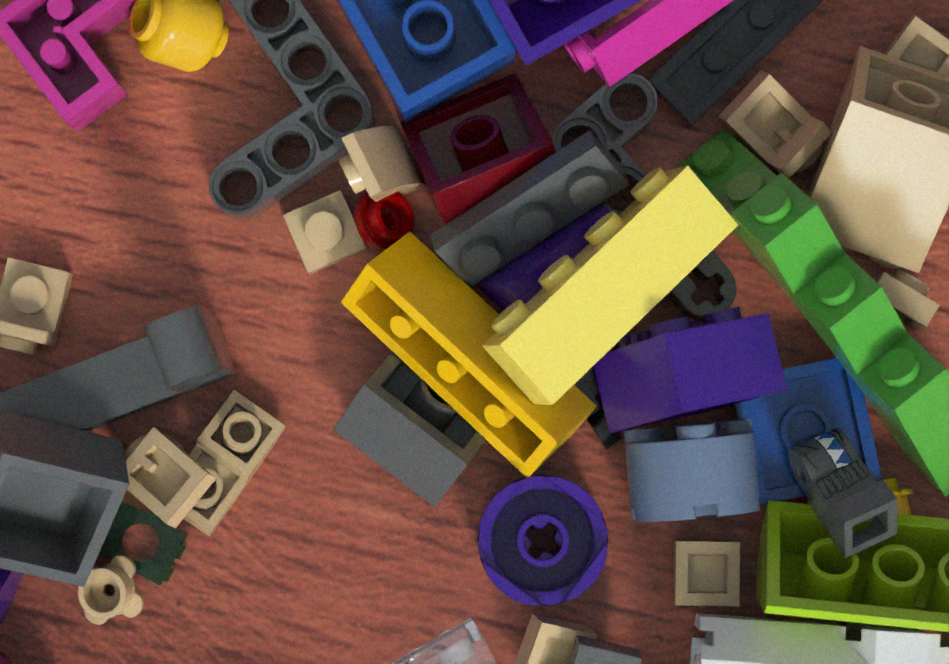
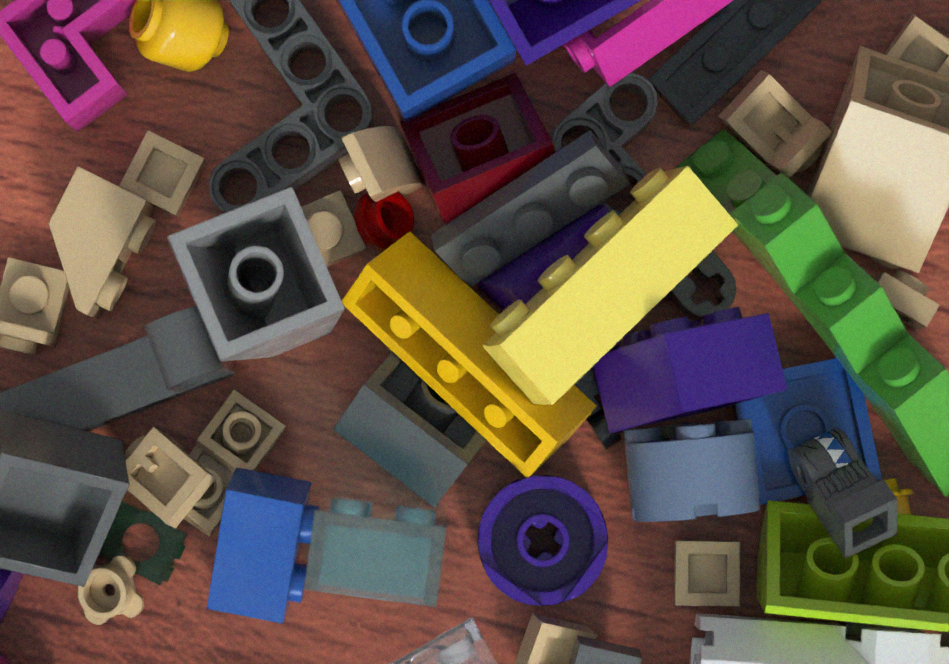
none -> tan slope [49,166,157,319]
none -> tan plate [119,130,207,217]
none -> light grey slope [167,187,345,362]
none -> blue brick [207,467,319,624]
none -> clear light blue piece [304,497,448,607]

